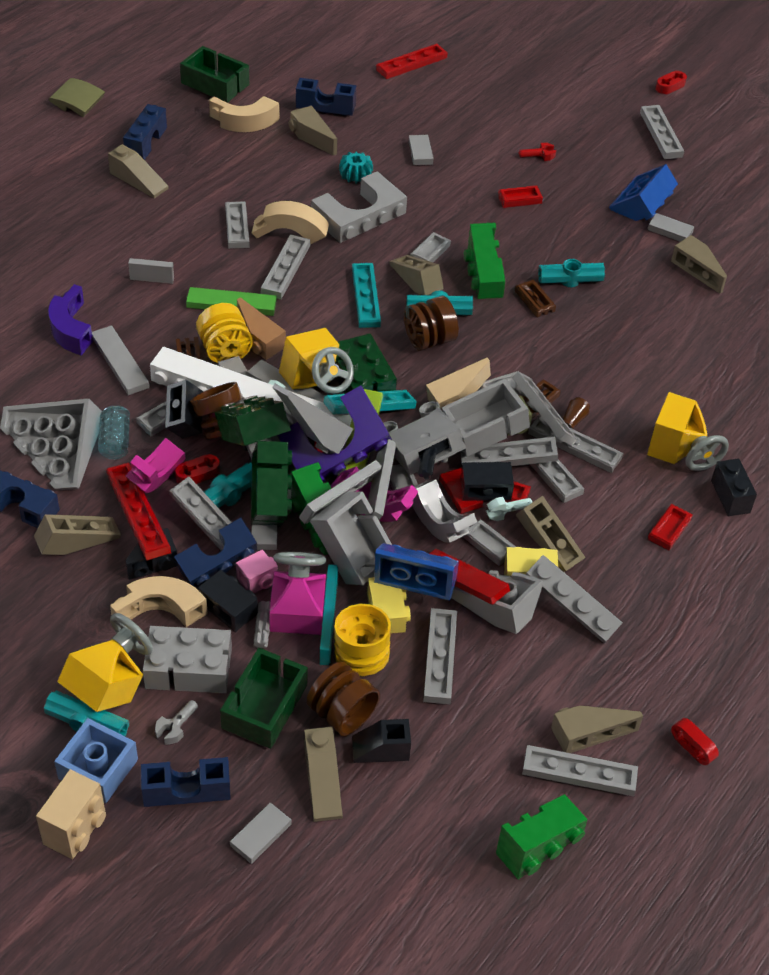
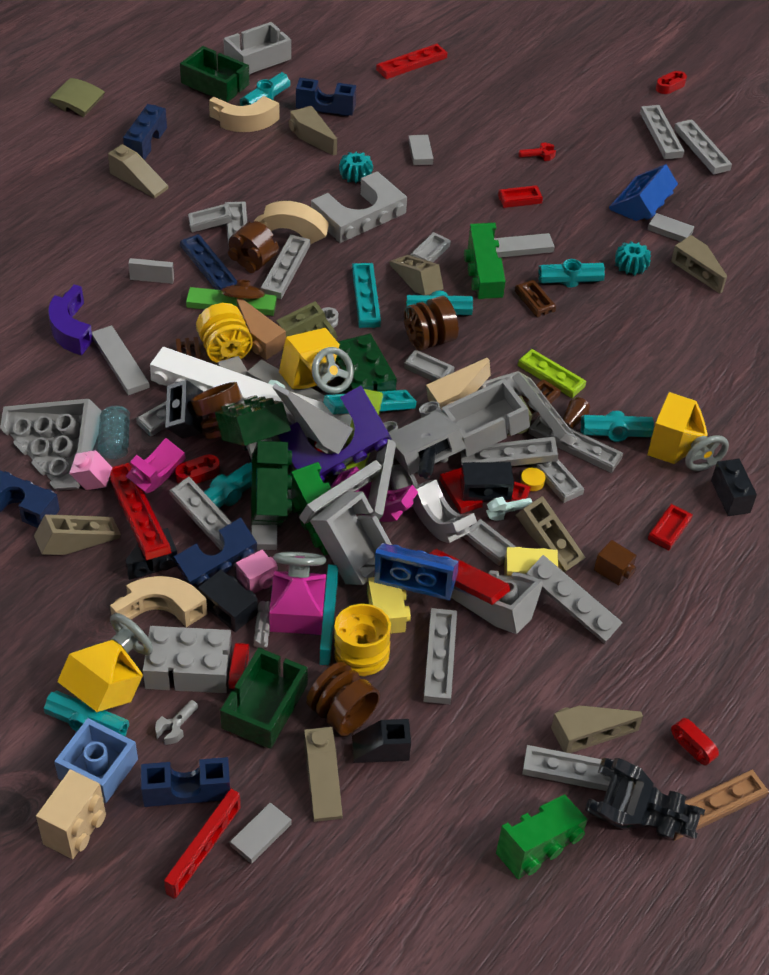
none -> bright pink brick [69,450,112,490]
none -> red tile [164,788,241,899]
none -> dark blue tile [180,234,237,290]
none -> light grey tile [188,203,232,232]
none -> reddish brown dish [221,280,265,299]
none -> light grey piece [224,22,291,75]
none -> reddish brown brick [228,221,278,273]
none -> red beam [229,643,249,690]
none -> teal piece [240,72,291,106]
none -> olive slope [276,301,338,339]
none -> light grey bush [322,307,339,328]
none -> light grey tile [404,350,454,381]
none -> light grey tile [494,233,555,258]
none -> lime tile [518,349,586,398]
none -> yellow tile [521,468,545,491]
none -> teal piece [580,411,654,442]
none -> black animal [585,758,705,840]
none -> reddish brown brick [594,540,637,586]
none -> teal gear [615,241,651,276]
none -> medium nougat tile [673,769,769,841]
none -> light grey plate [674,119,732,175]

